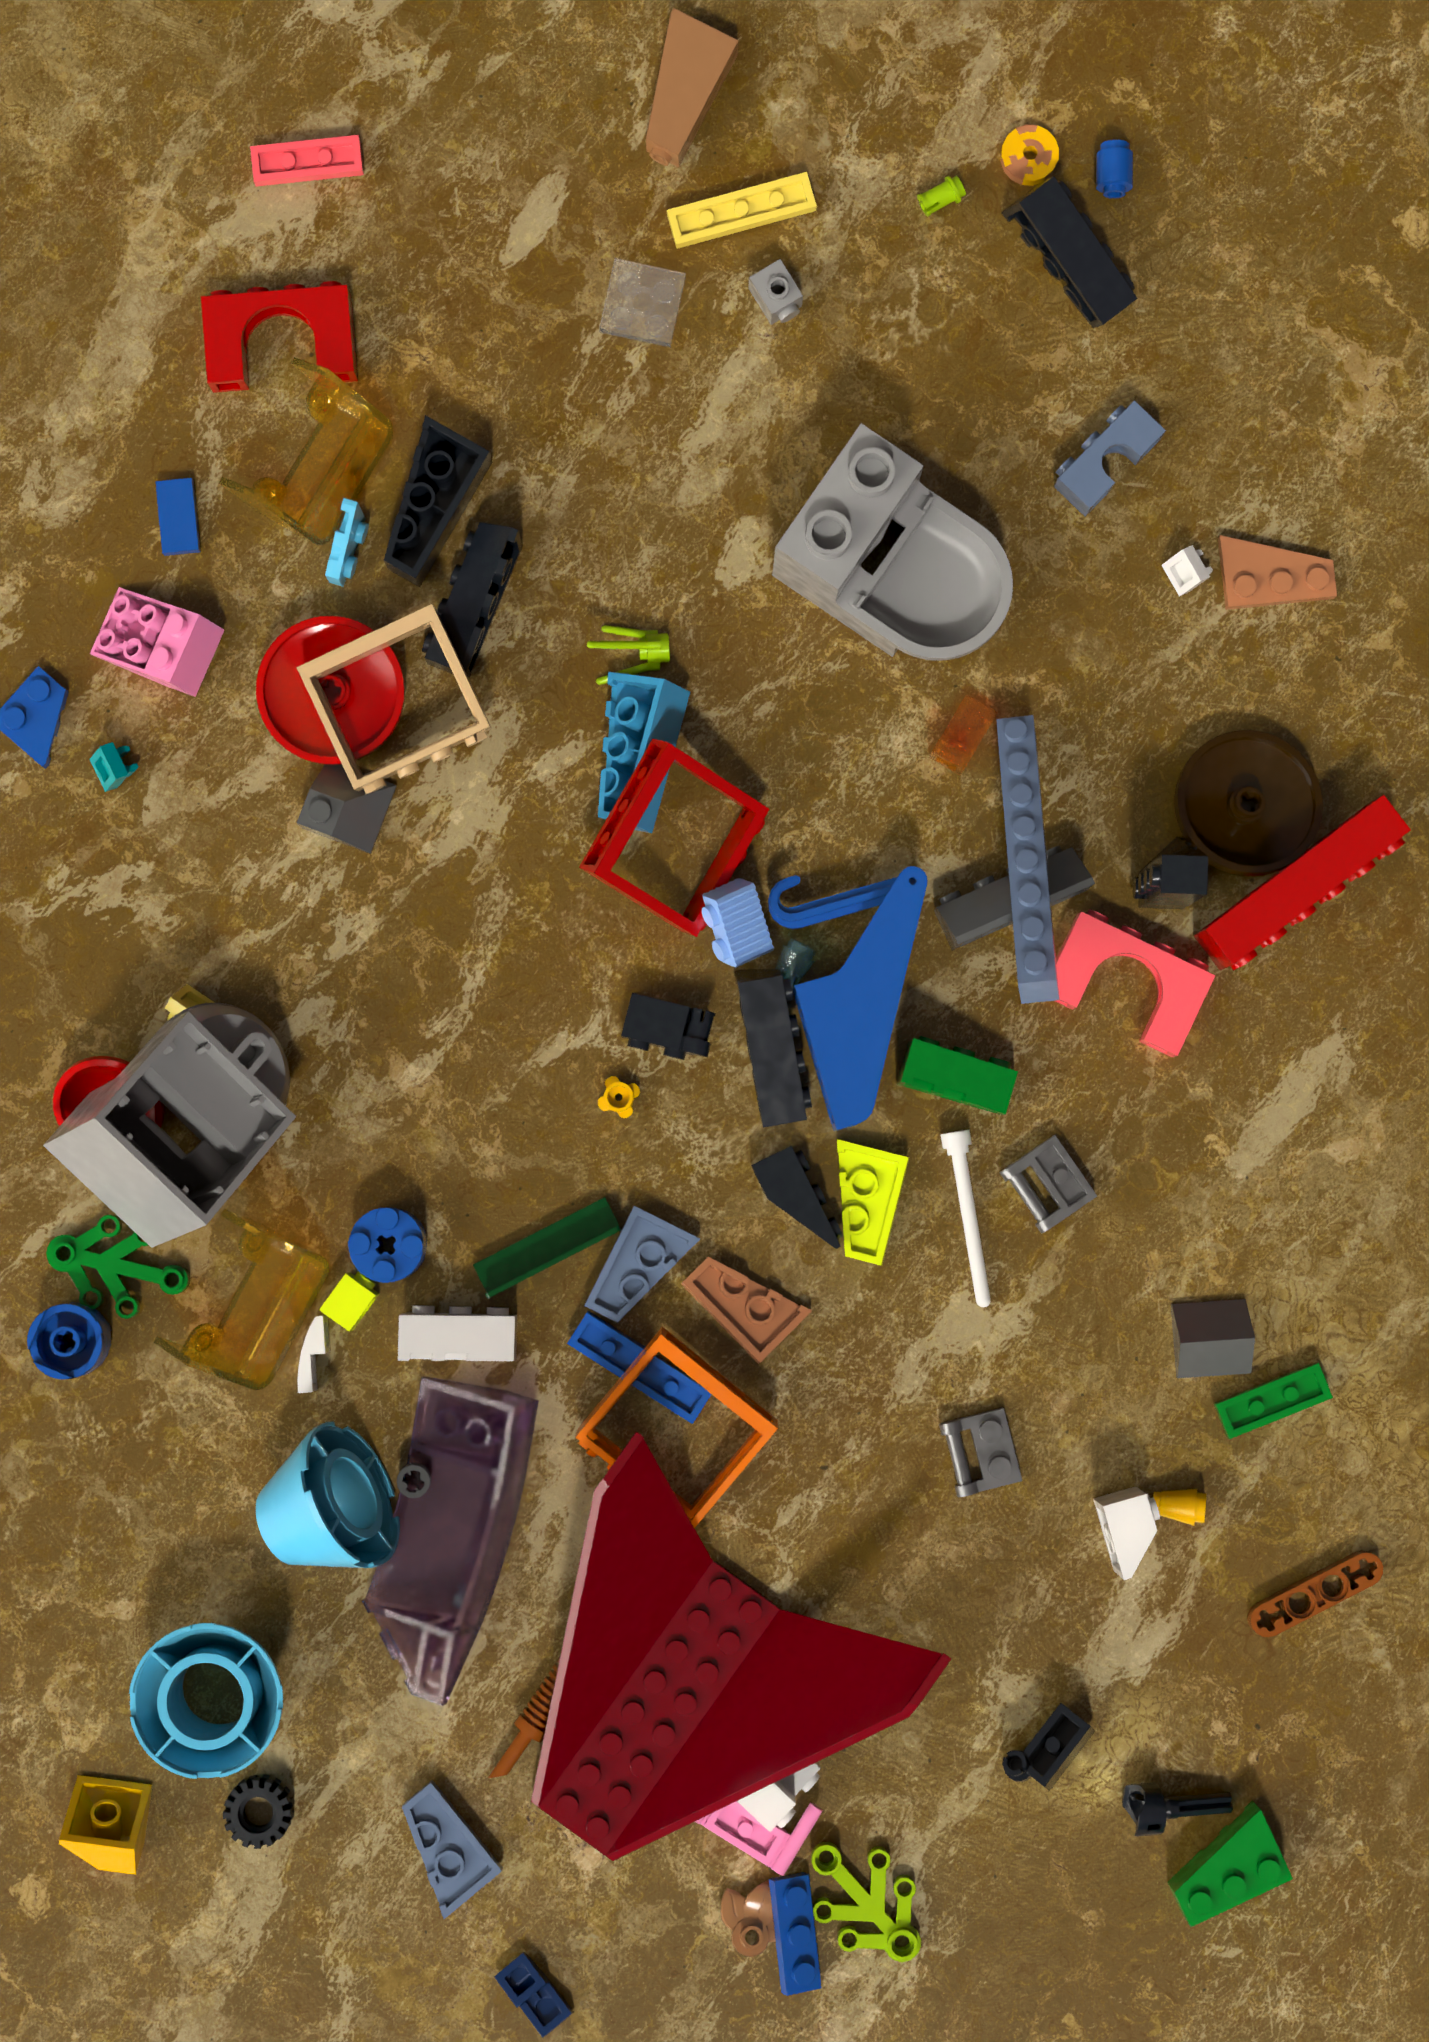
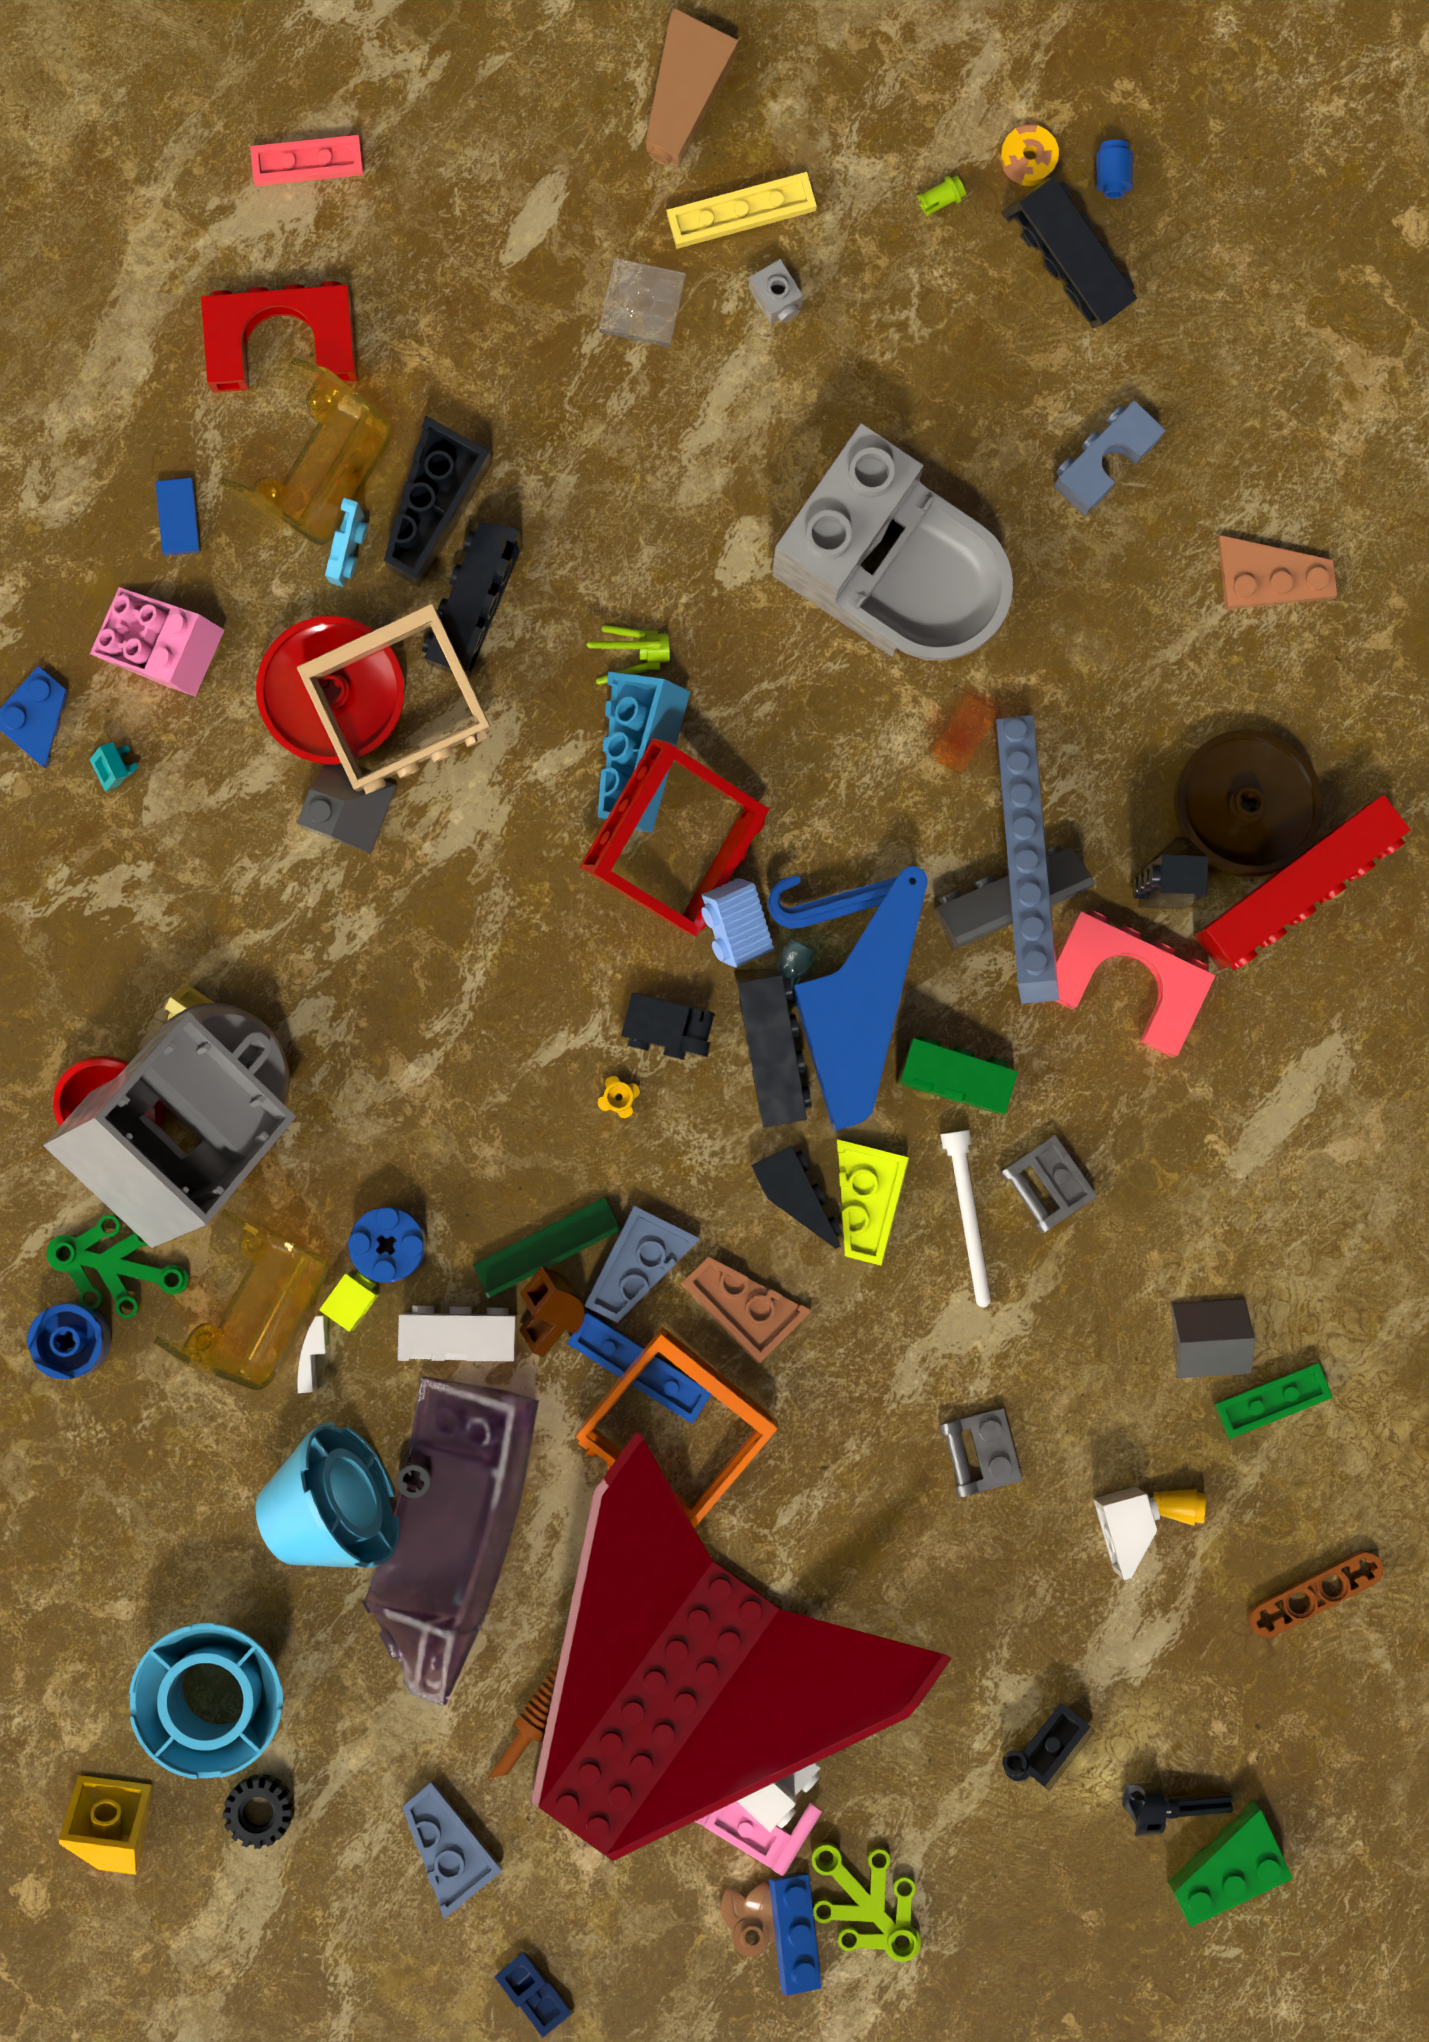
white tile [1162,545,1213,597] -> none
none -> reddish brown brick [519,1266,584,1357]

